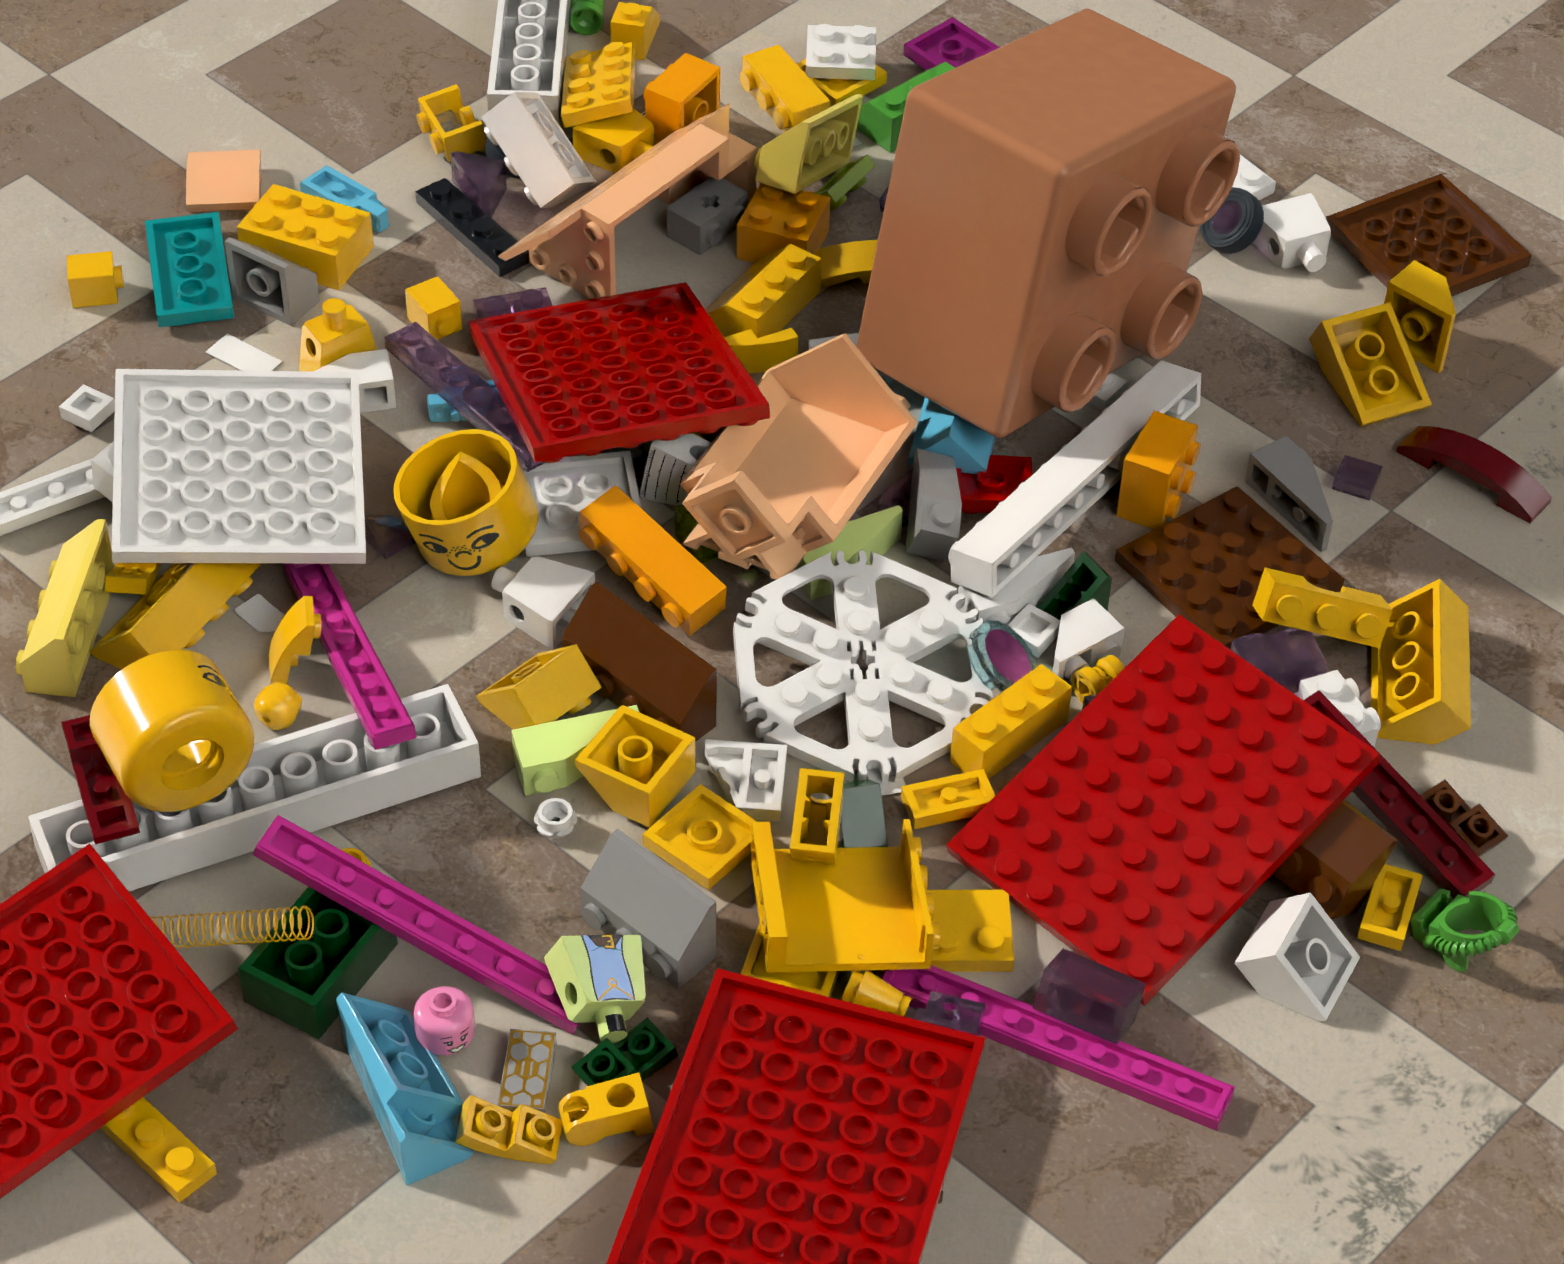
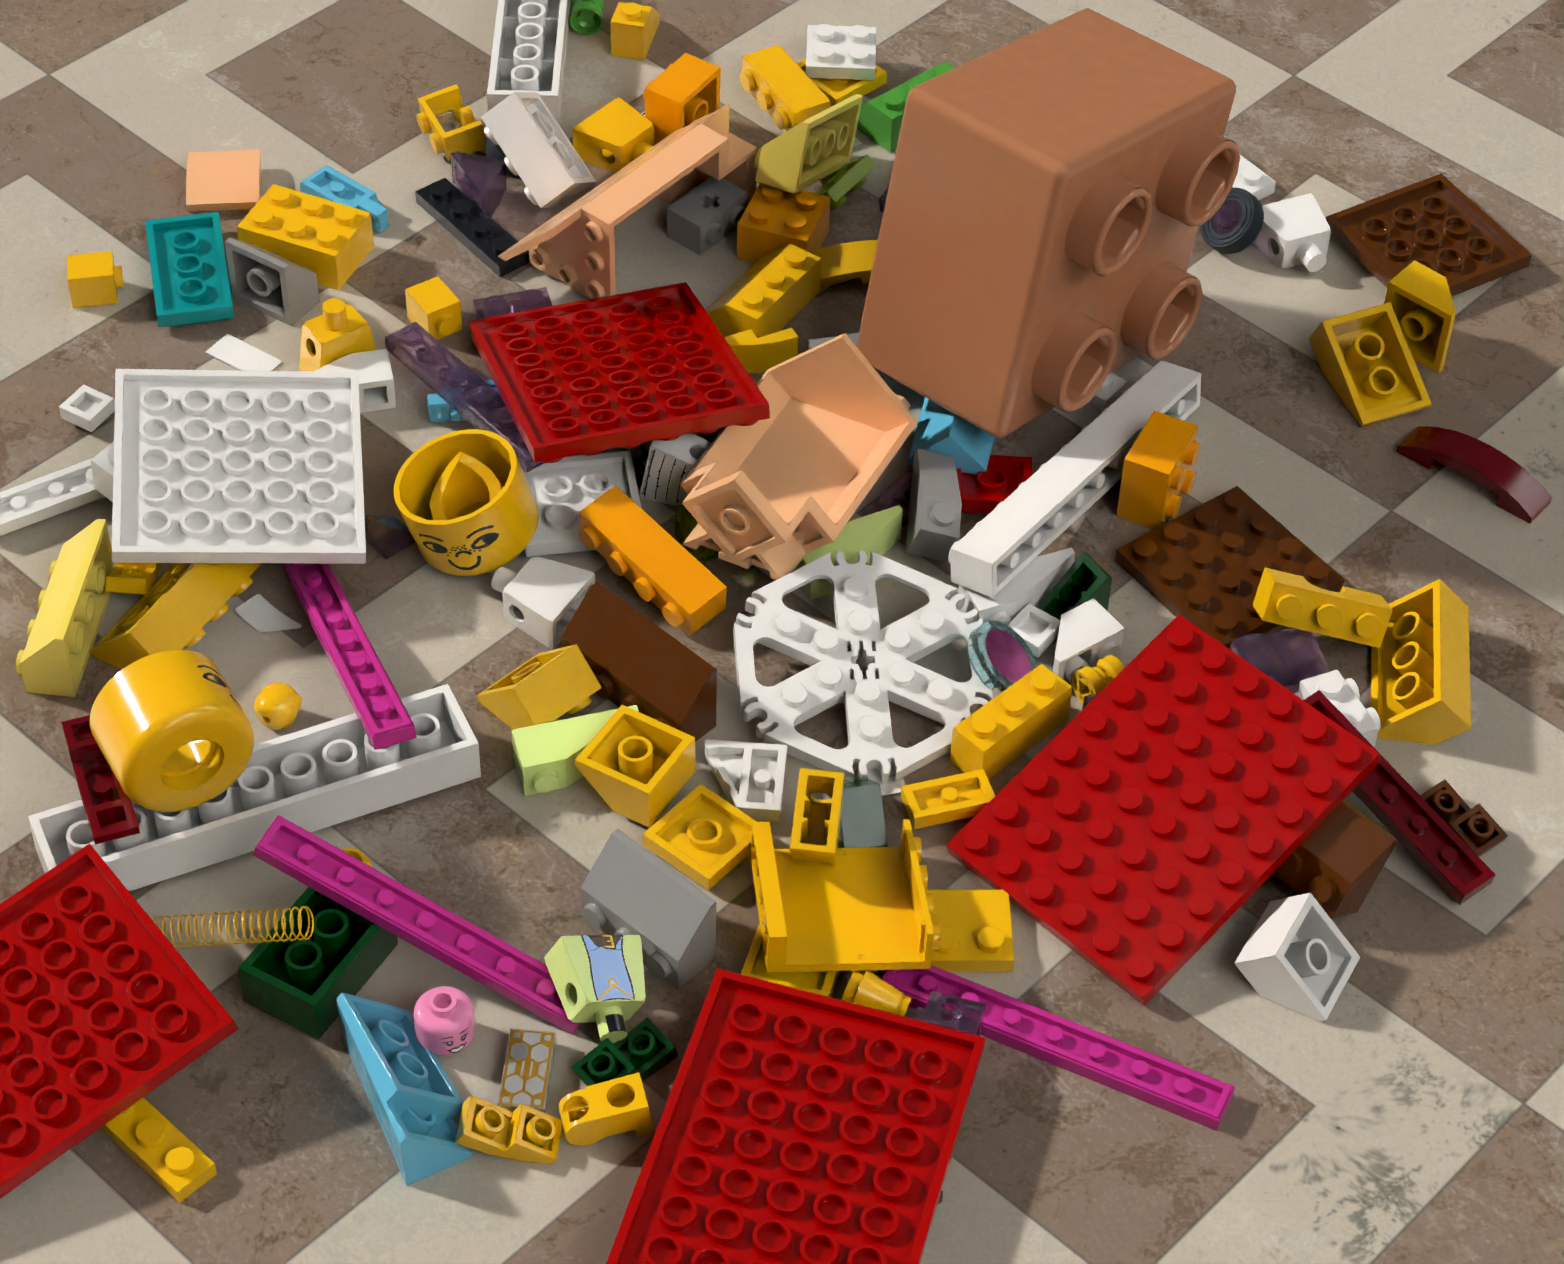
yellow slope [268,596,321,684] -> none
white plate [534,798,577,838] -> none
yellow plate [561,42,636,128] -> none
magenta plate [903,17,1000,70] -> none
clear purple brick [1033,948,1146,1045] -> none
light grey slope [1245,436,1333,552] -> none
tile [1332,455,1382,501] -> none
yellow plate [1357,864,1423,951] -> none
bright green piece [1410,888,1519,972] -> none

